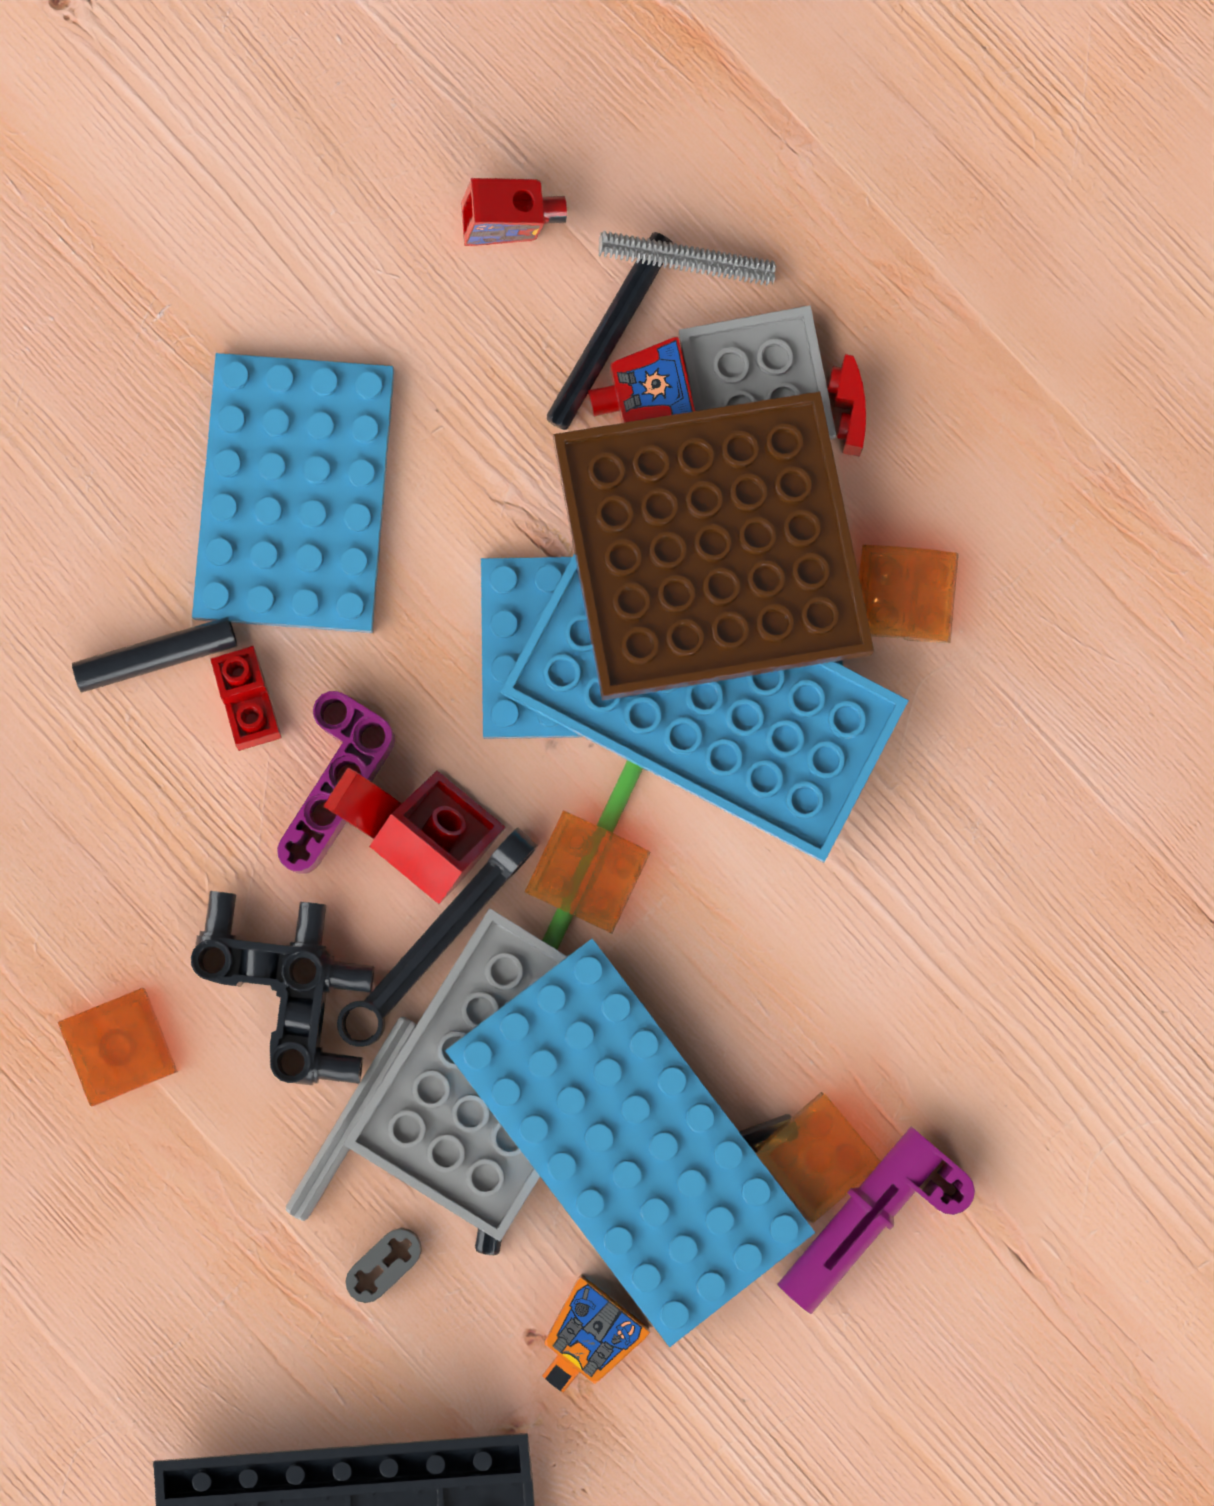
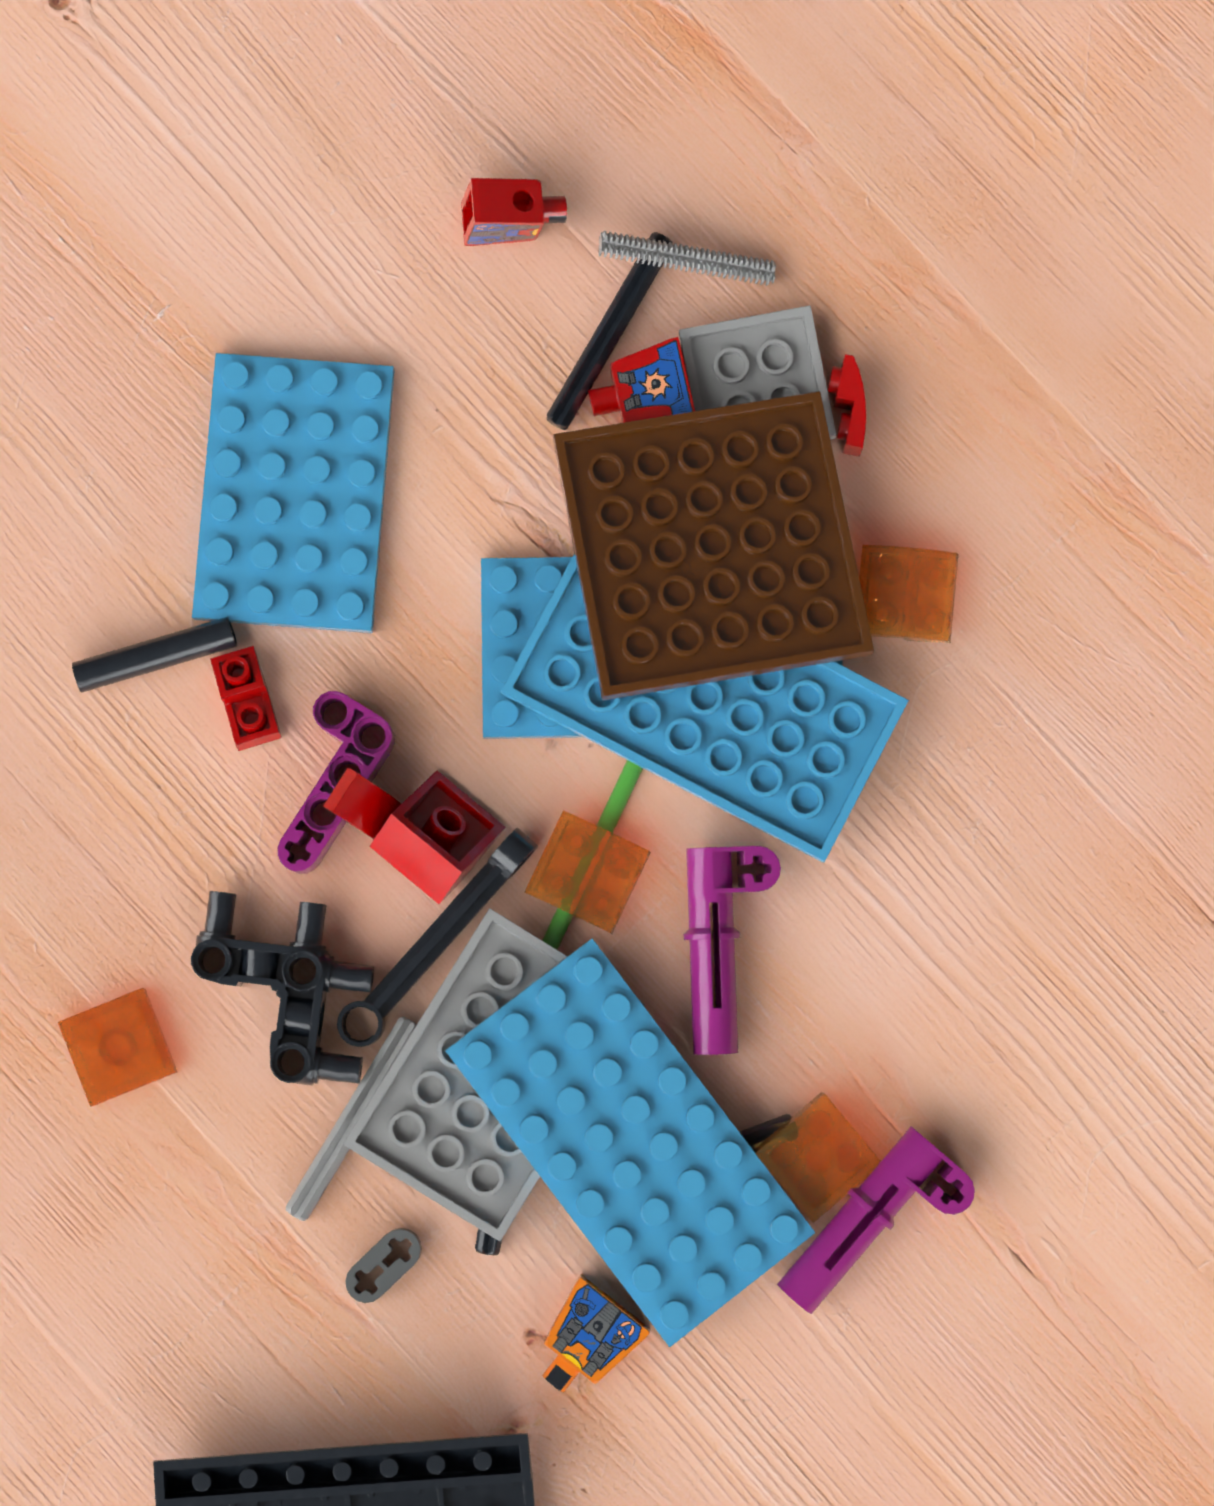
none -> magenta piece [683,846,781,1055]

